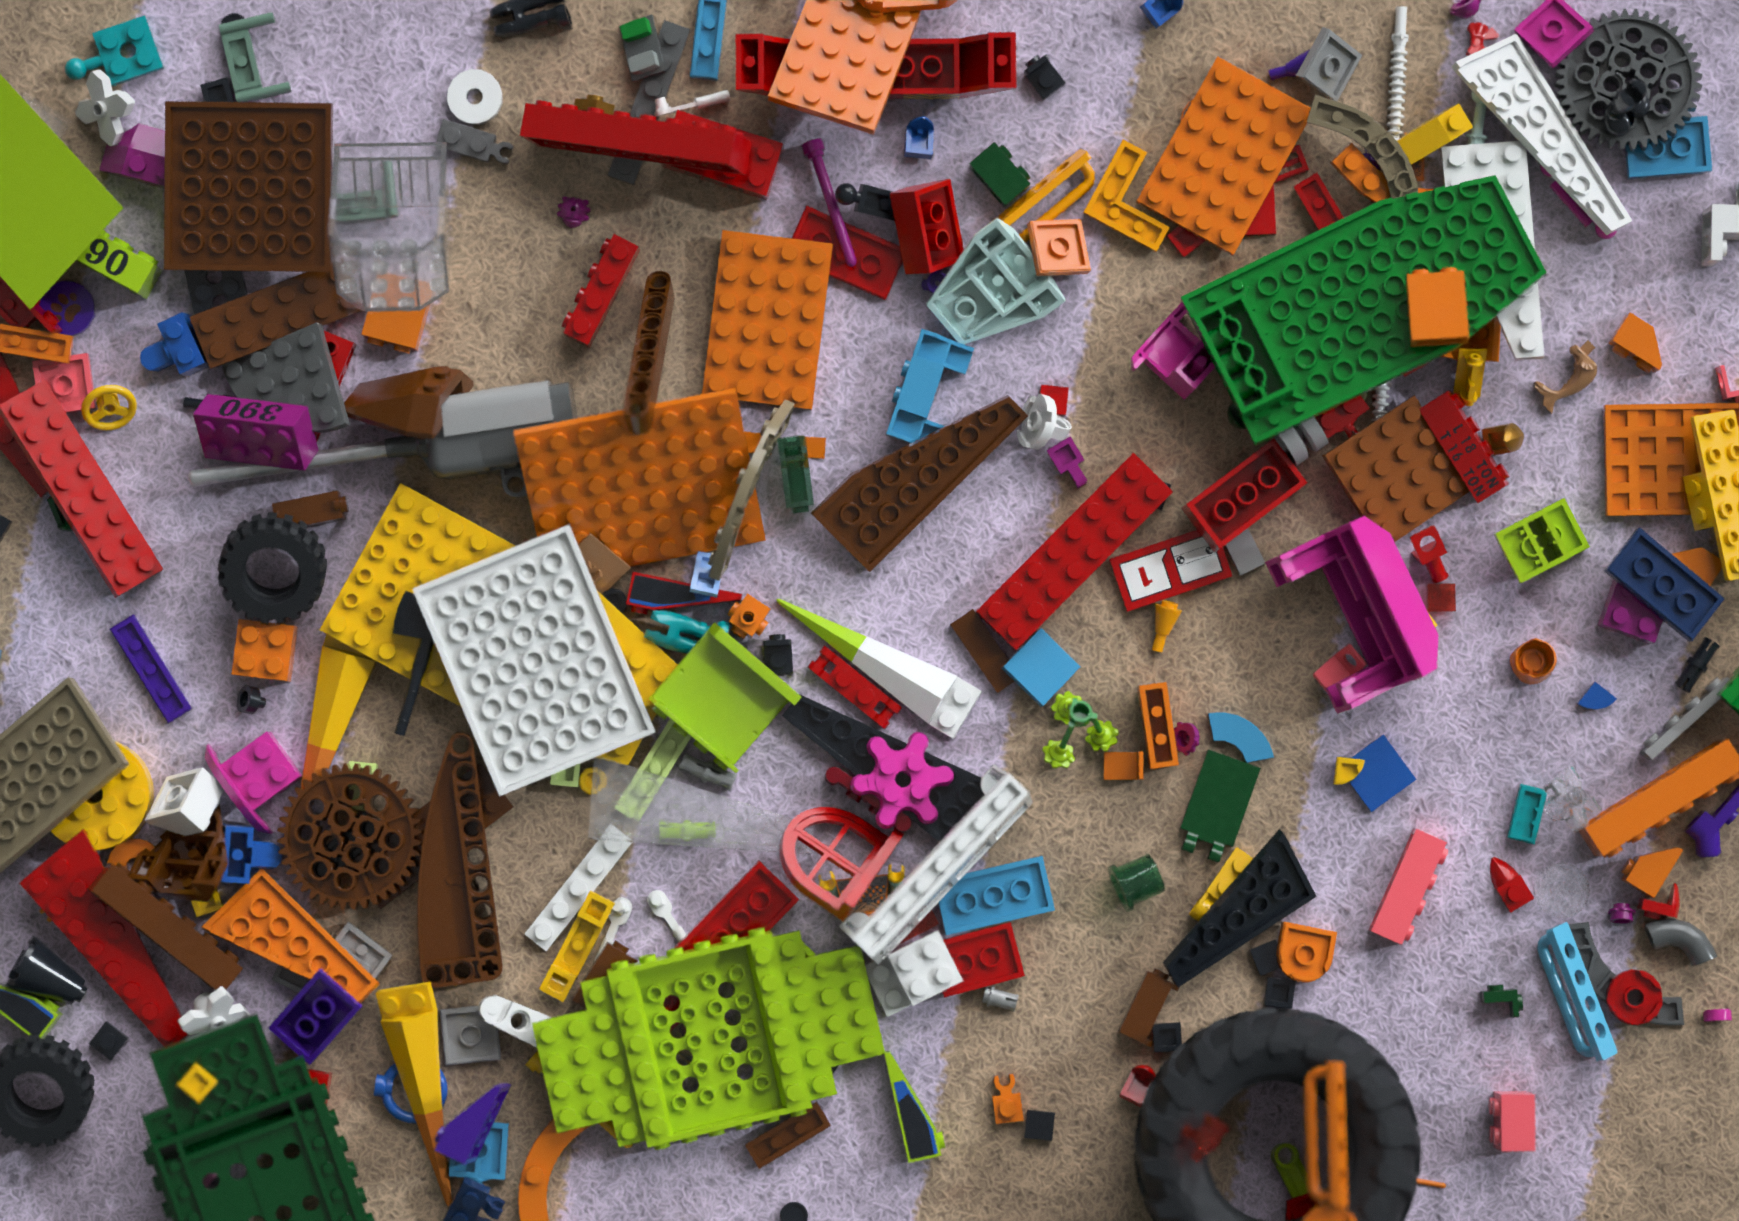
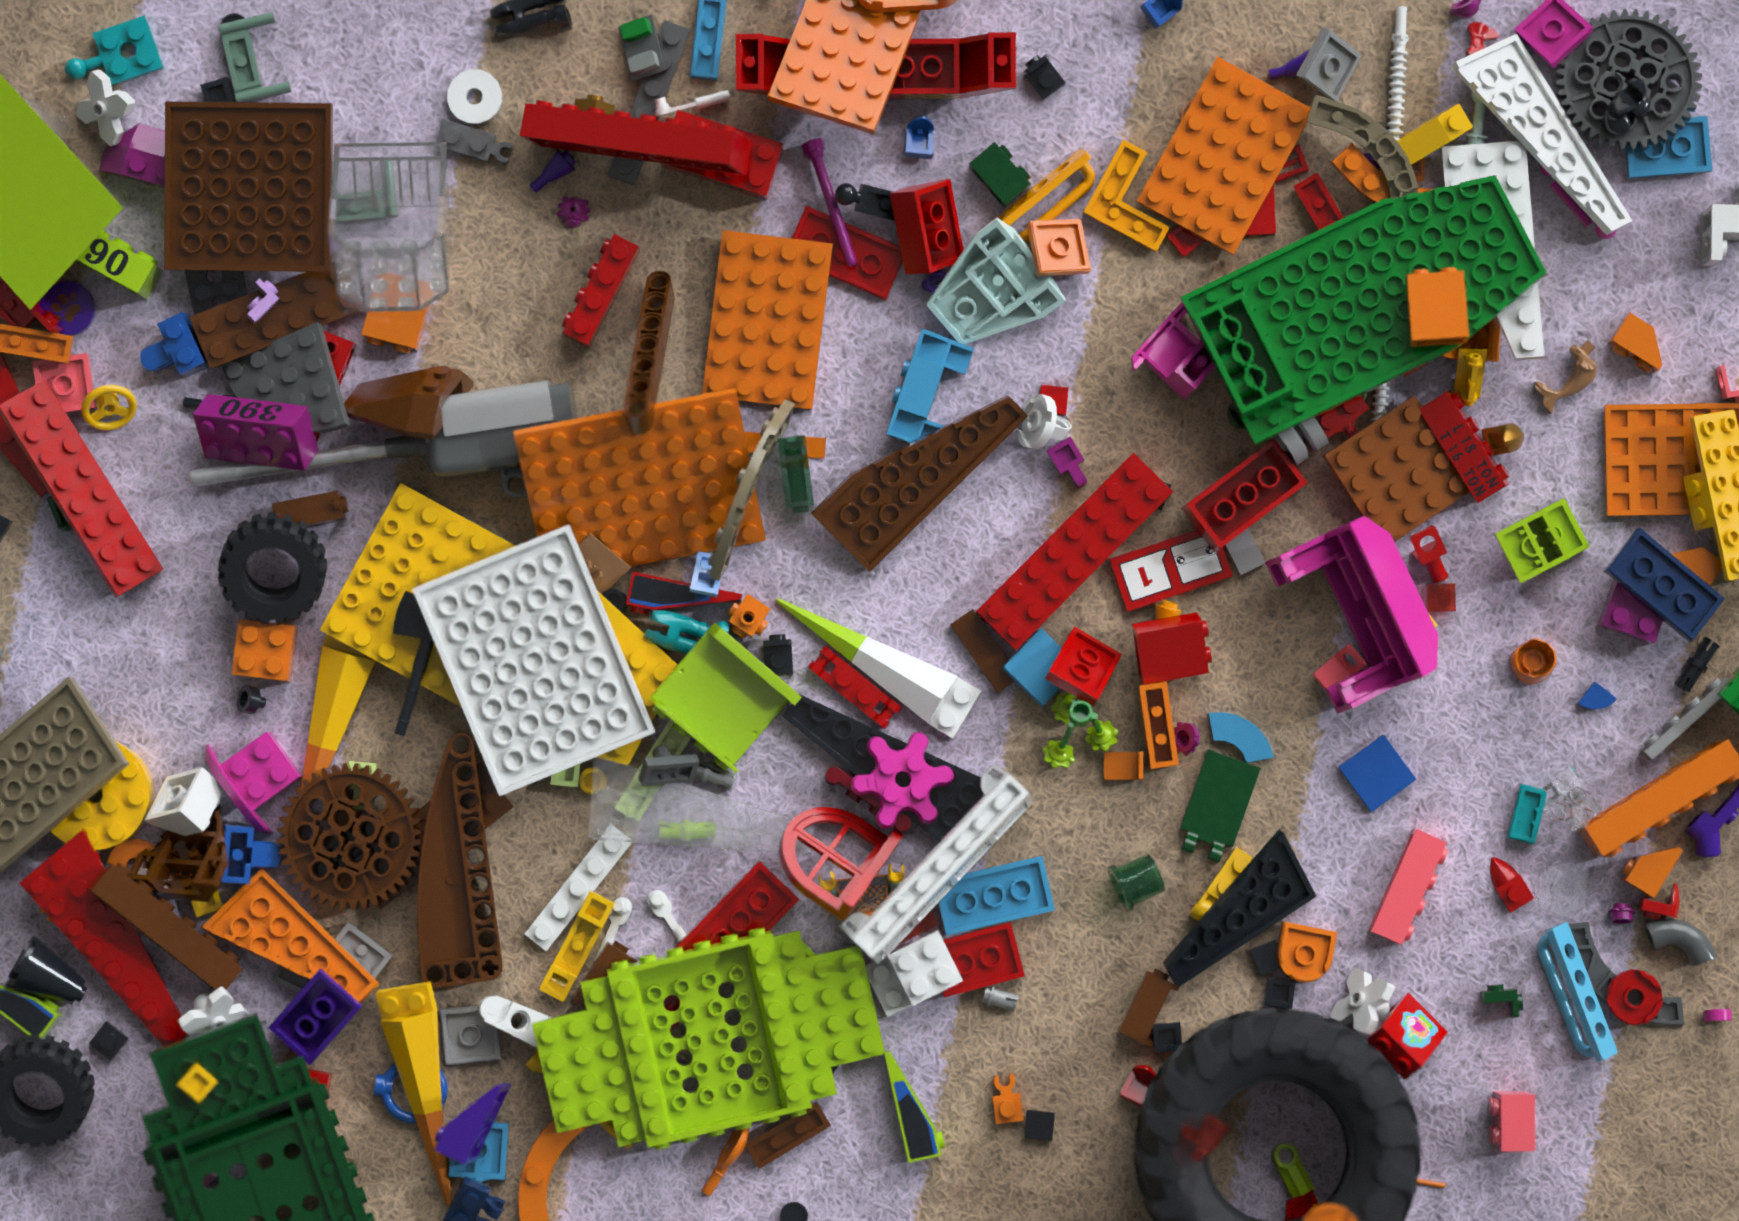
dark purple tile [110,614,193,724] -> none
orange piece [1304,1062,1348,1208] -> none
yellow tile [1333,757,1365,785] -> none
none -> lavender bracket [246,279,279,324]
none -> dark purple cone [529,149,577,193]
none -> dark grey tile [638,745,700,786]
none -> orange piece [702,1128,749,1196]
none -> red plate [1045,626,1122,707]
none -> red brick [1132,612,1212,685]
none -> white plant [1330,967,1395,1036]
none -> red panel [1366,992,1448,1080]

